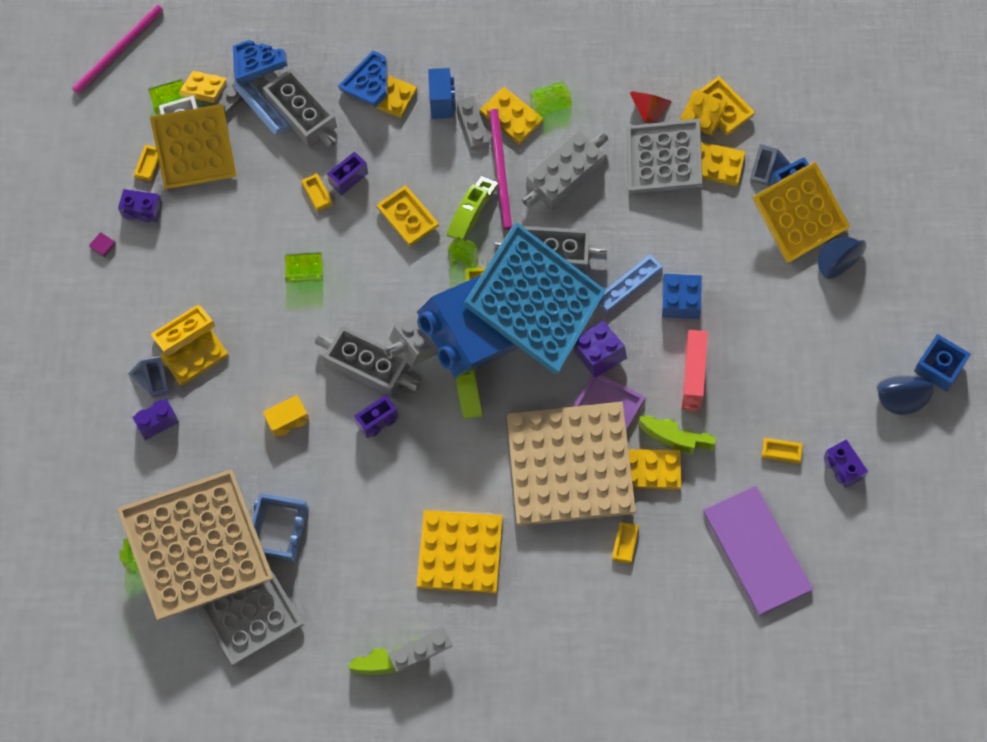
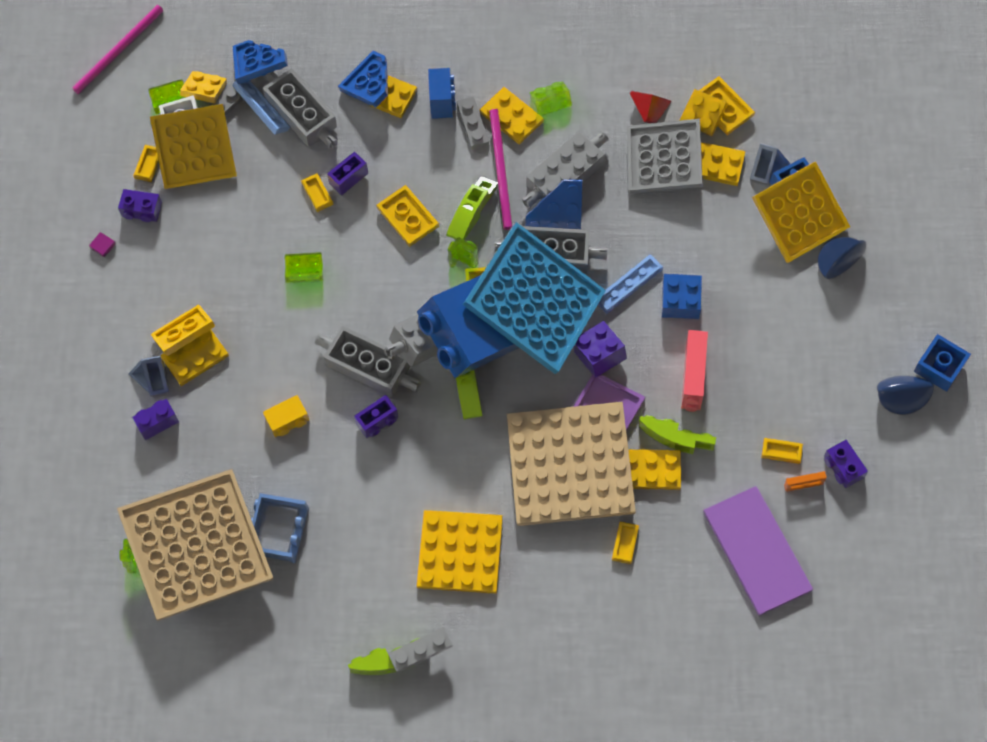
light grey plate [199,564,304,667] -> none
none -> blue plate [525,179,582,230]
none -> orange tile [784,471,827,492]

